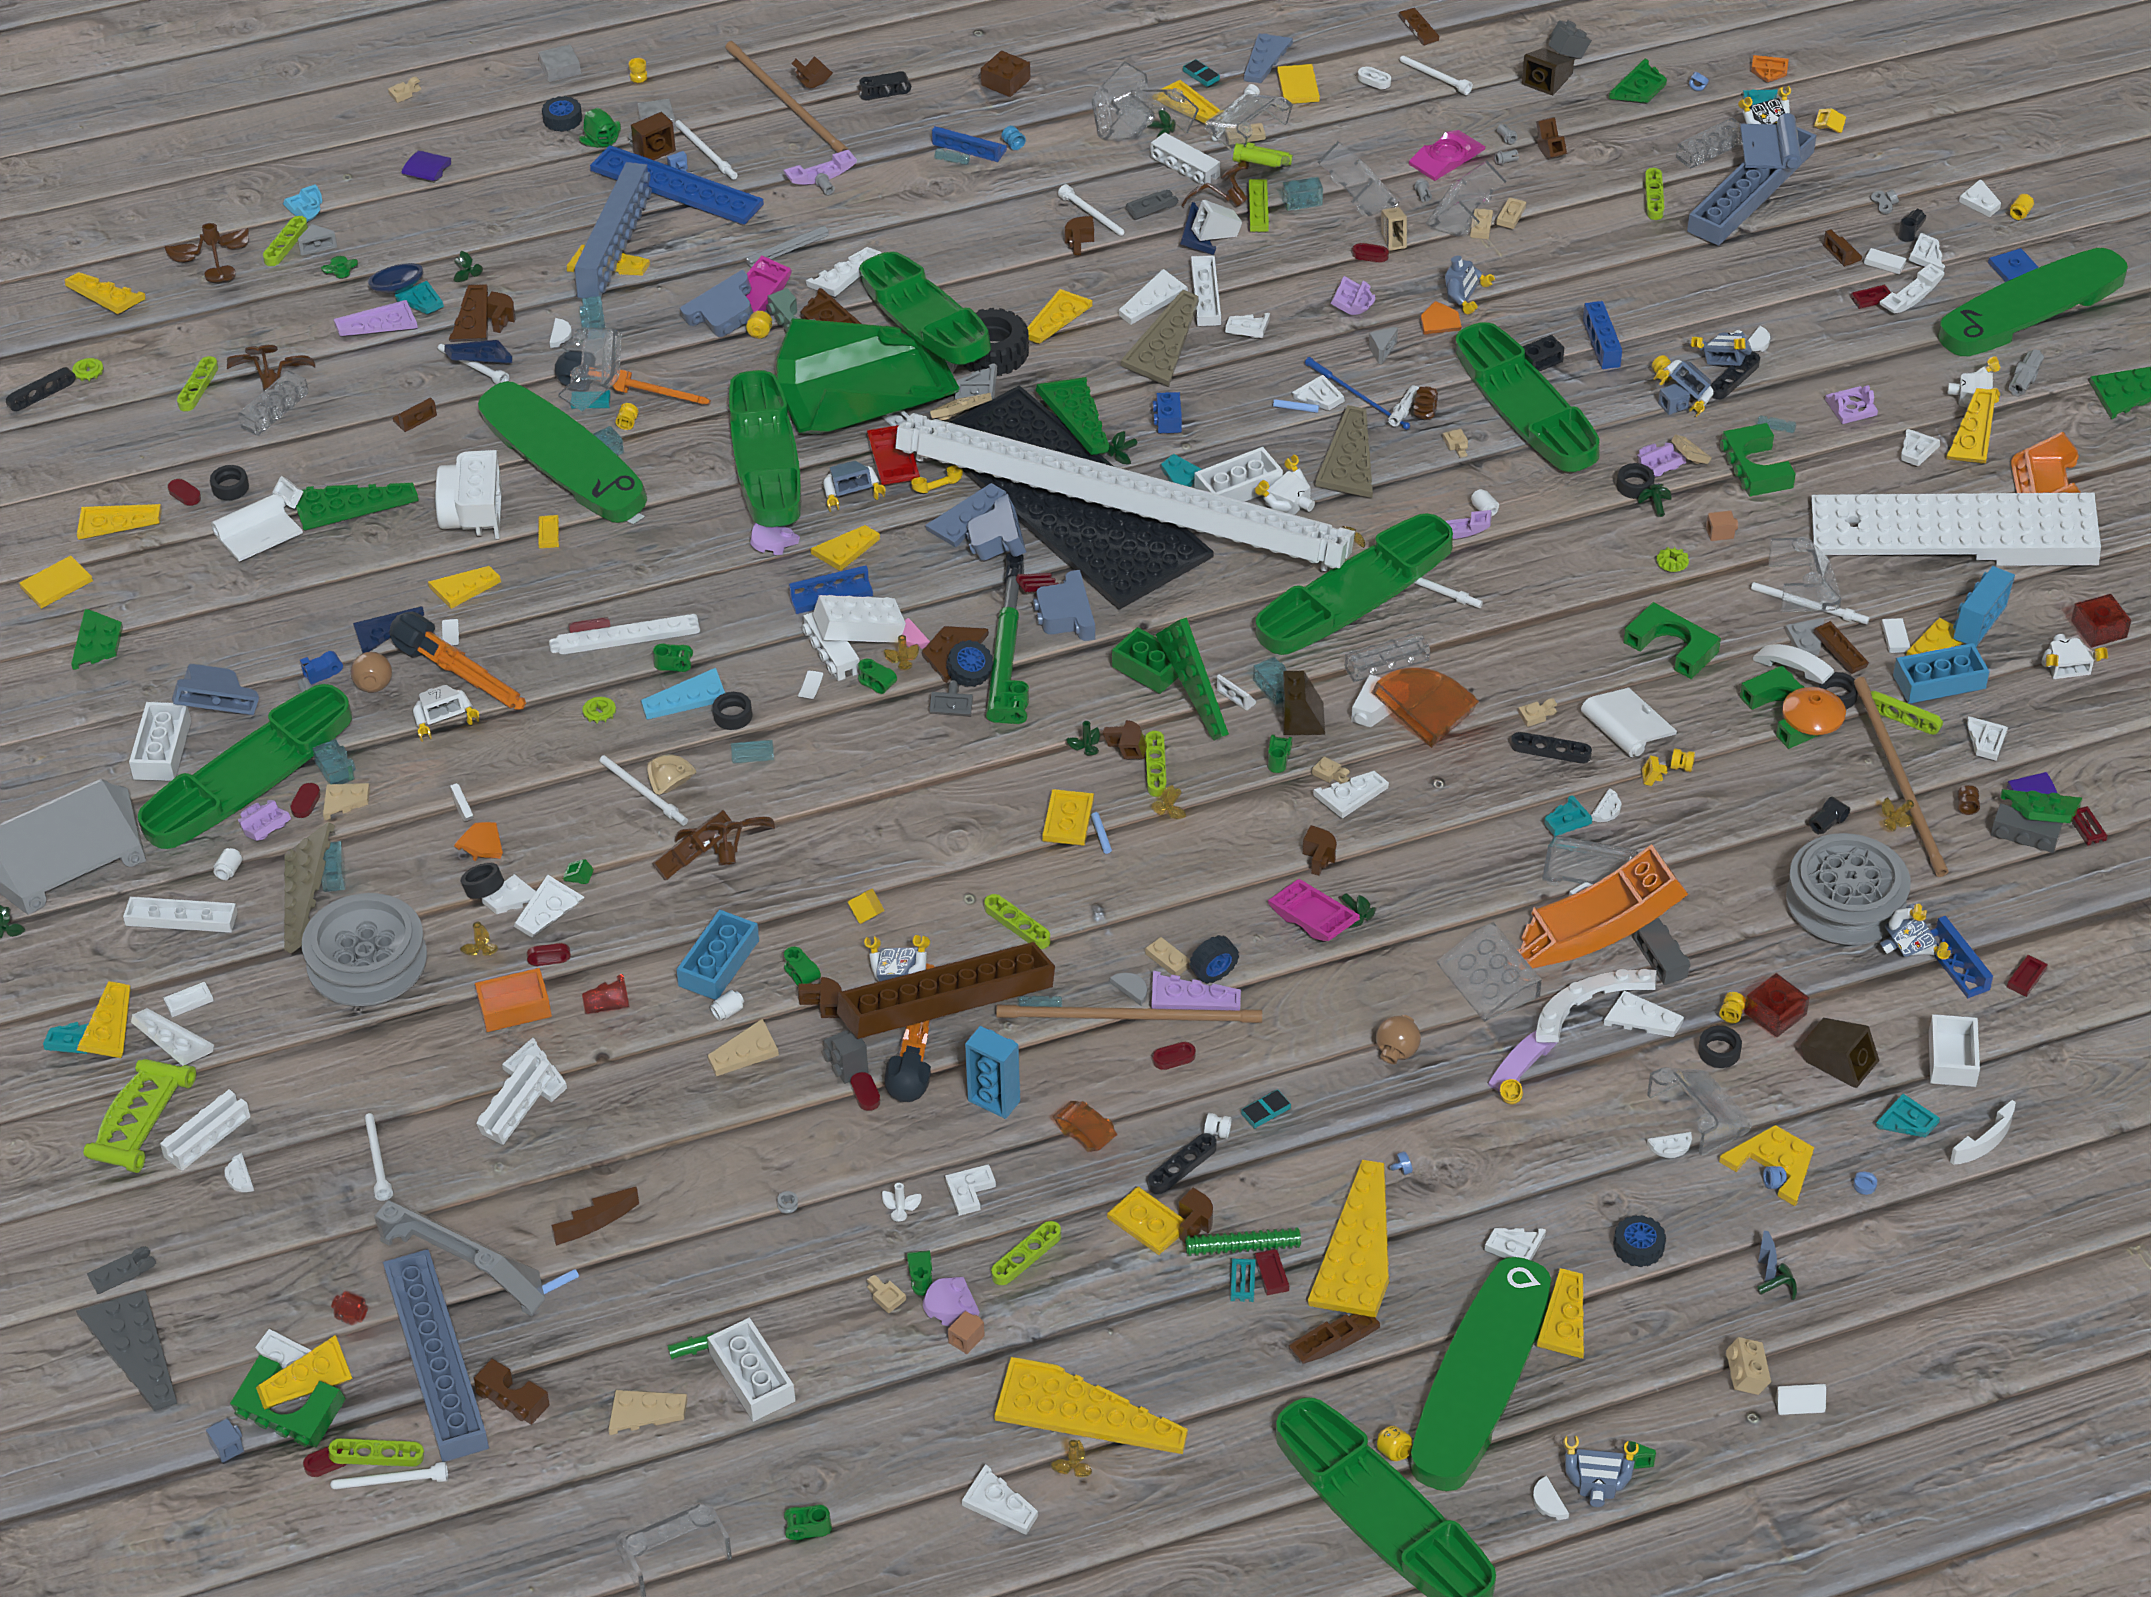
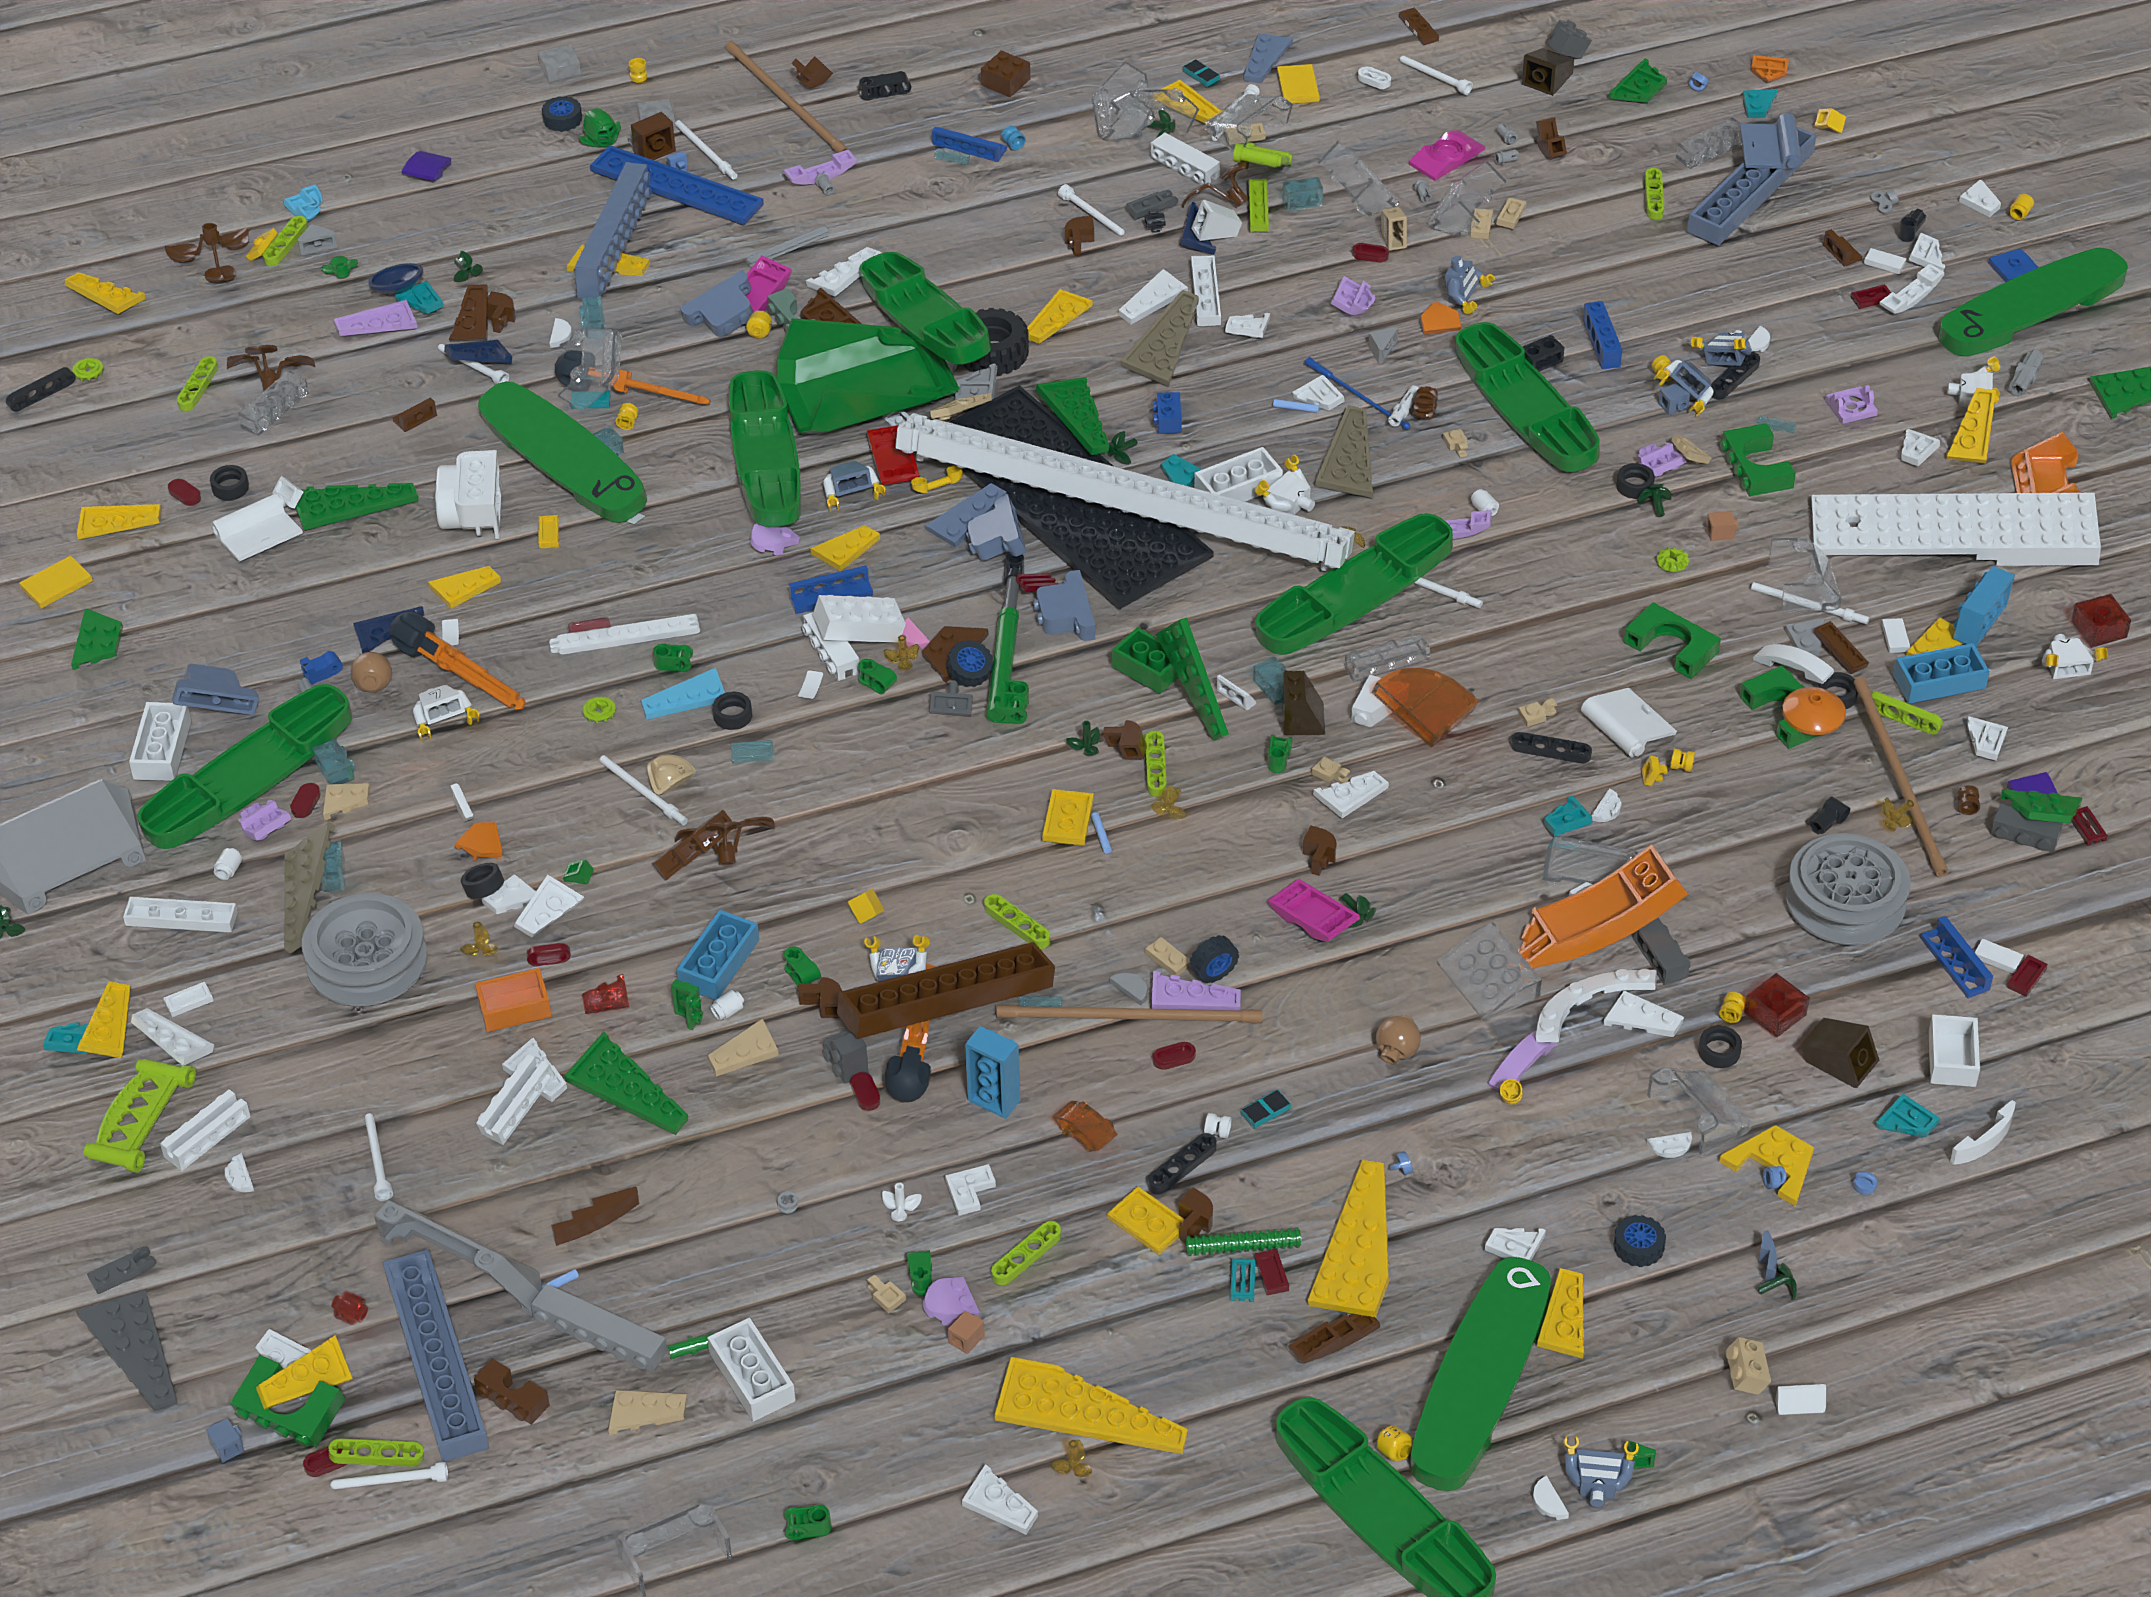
tan plate [388,77,421,103] -> none
torso [1738,86,1791,125] -> none
torso [1880,904,1951,959] -> none
none -> yellow plate [246,228,278,261]
none -> light grey brick [531,1284,668,1372]
none -> green wing [565,1031,688,1135]
none -> green bracket [671,979,703,1030]
none -> black gear [1144,209,1166,233]
none -> white tile [1975,939,2024,974]

